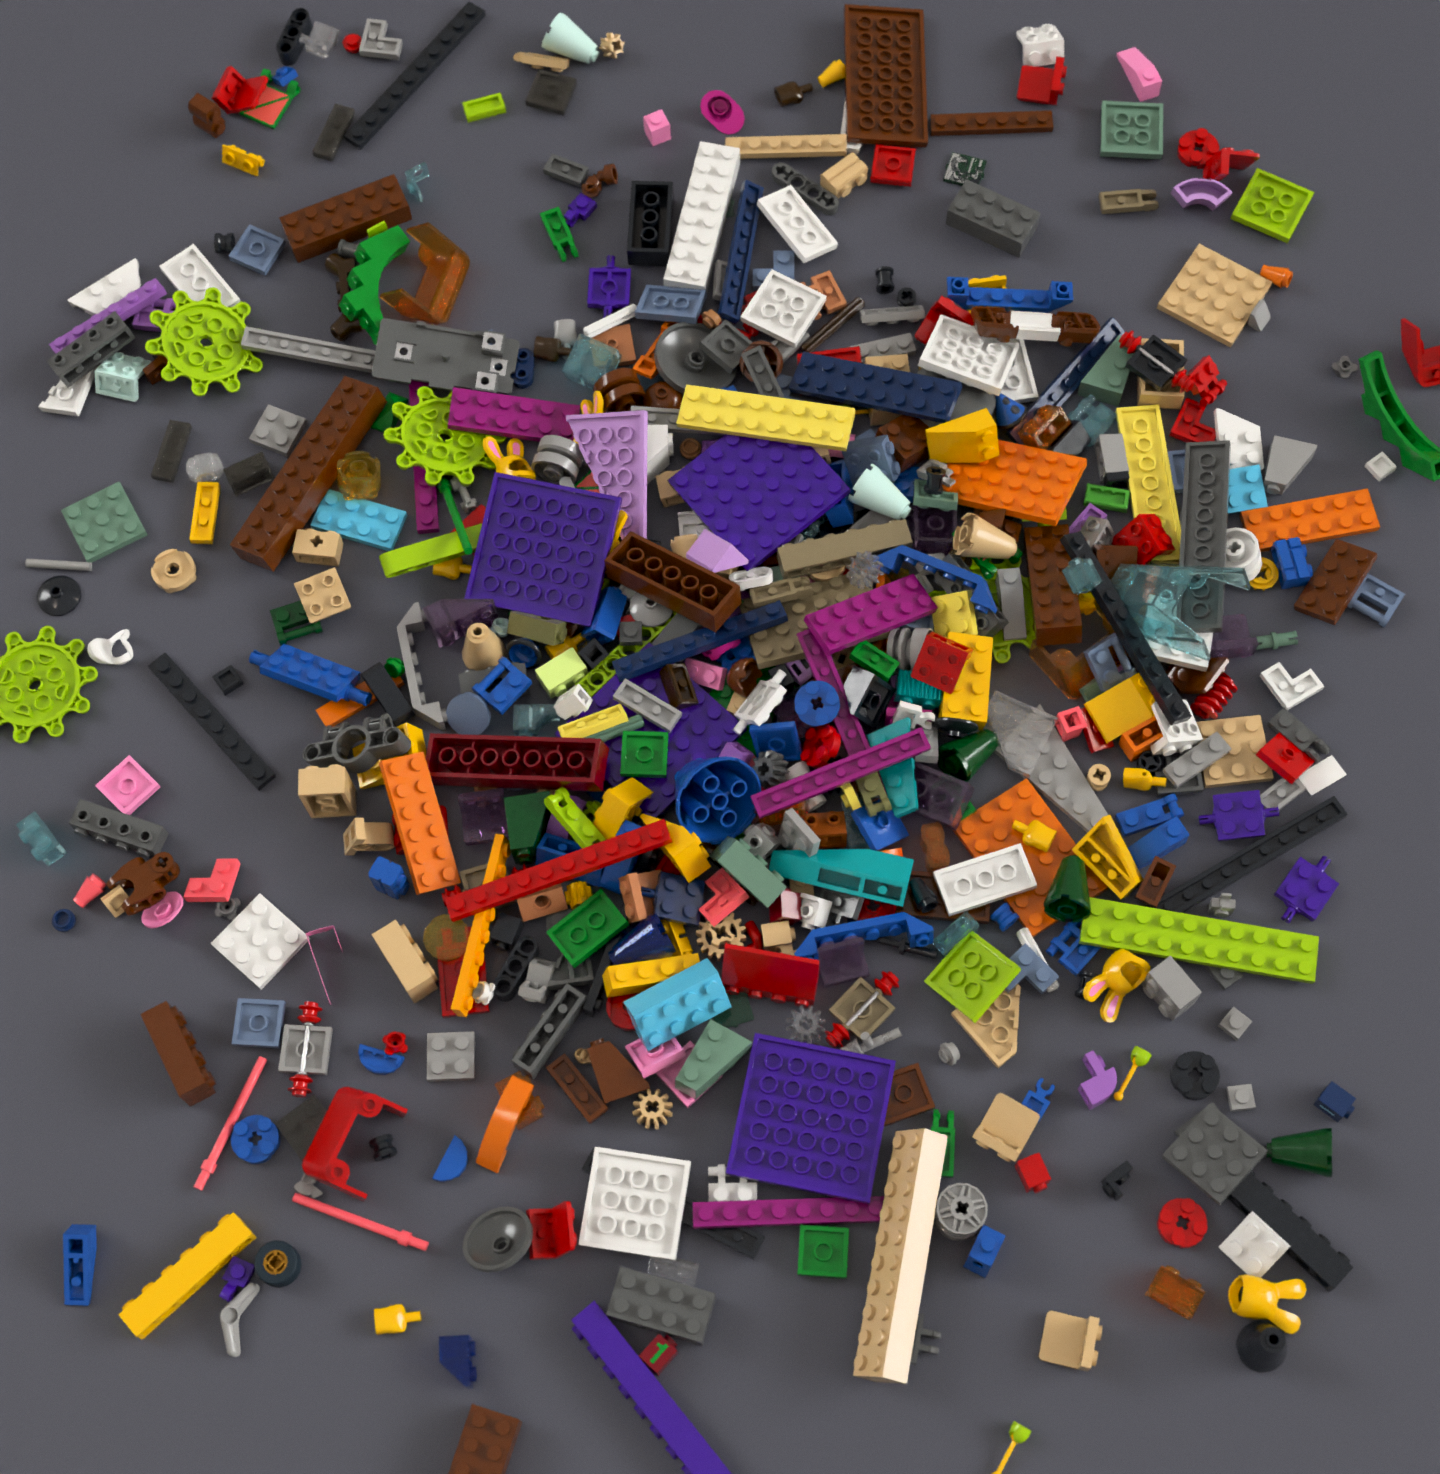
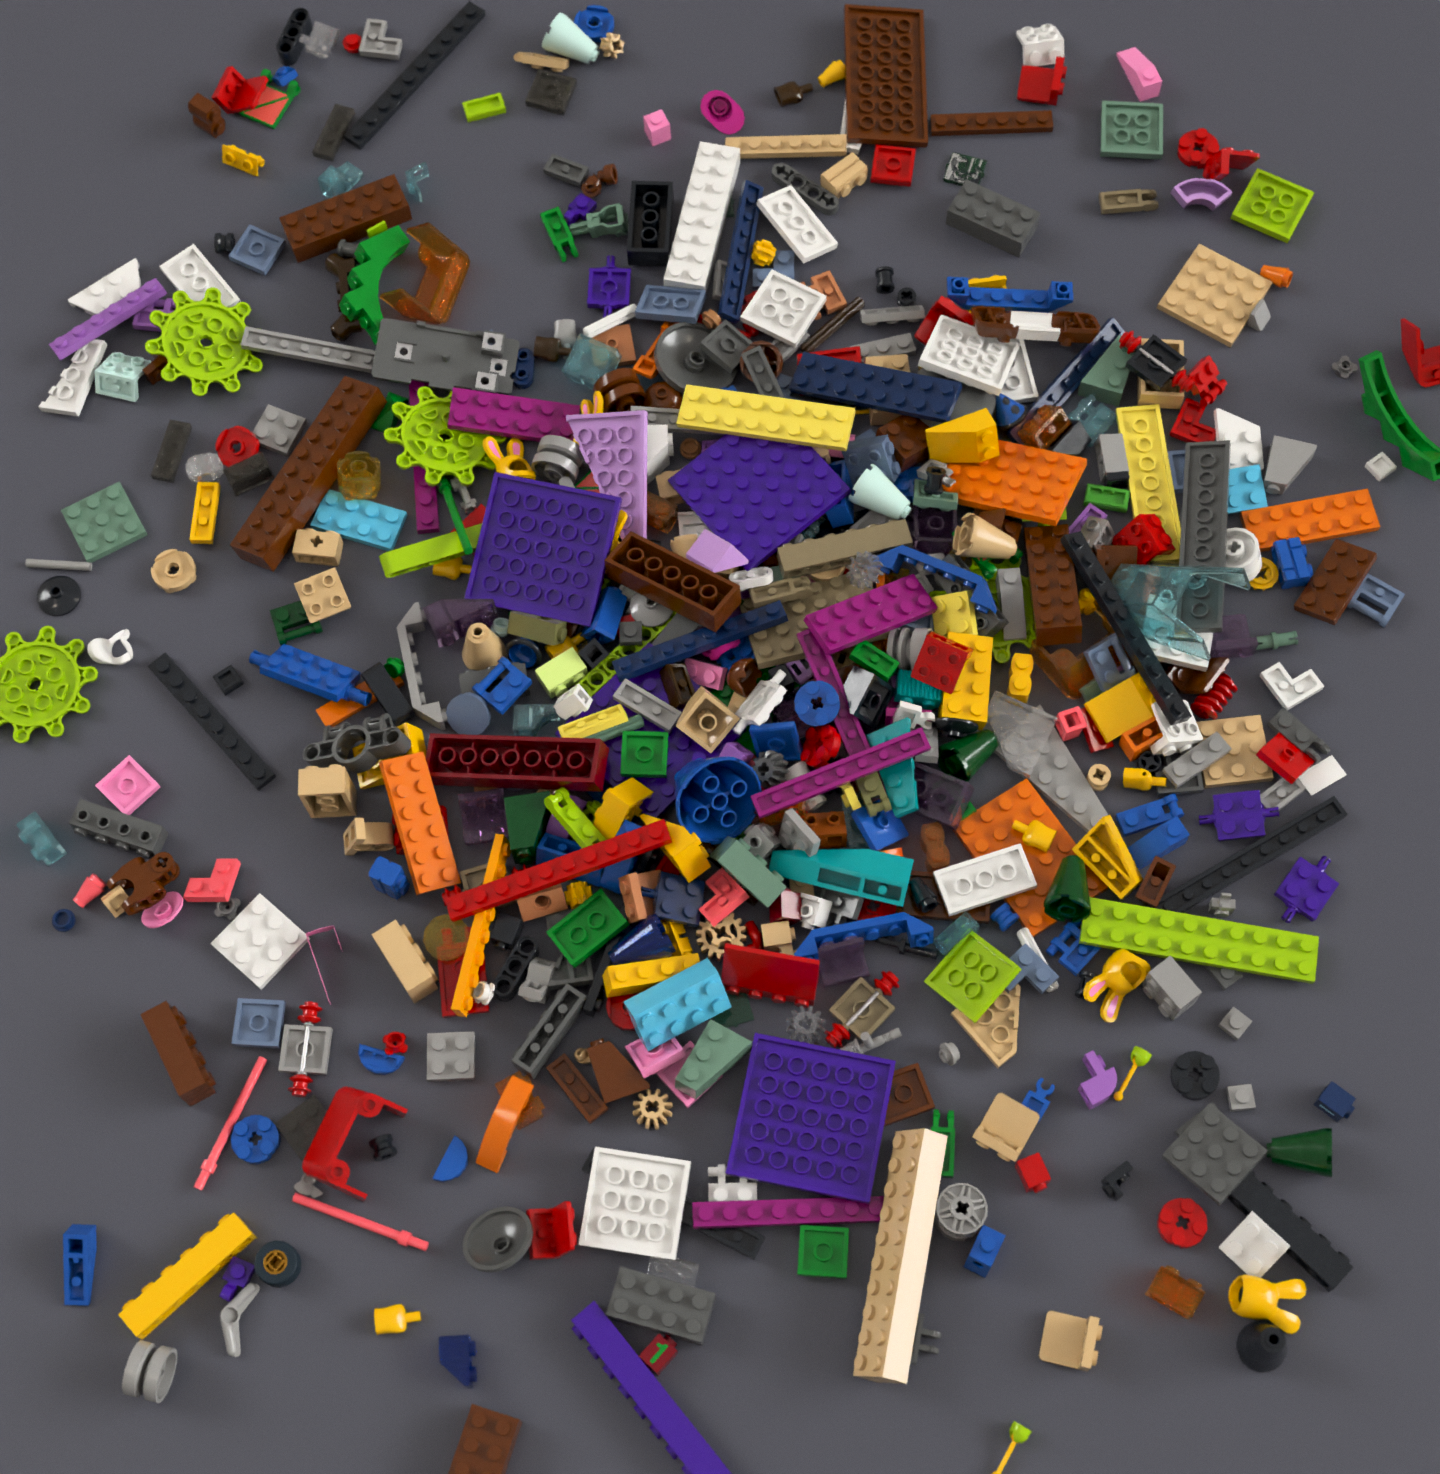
dark grey brick [47,311,136,388] -> none
clear light blue brick [1062,557,1103,594] -> none
none -> light grey wheel [122,1340,177,1403]
none -> red plate [215,426,260,469]
none -> clear light blue arch [317,161,363,198]
none -> sand green piece [570,203,629,239]
none -> blue plate [574,5,614,43]
none -> clear orange brick [647,491,678,534]
none -> tan slope [676,685,740,753]
none -> yellow gear [751,239,776,267]
none -> yellow brick [1007,653,1034,706]

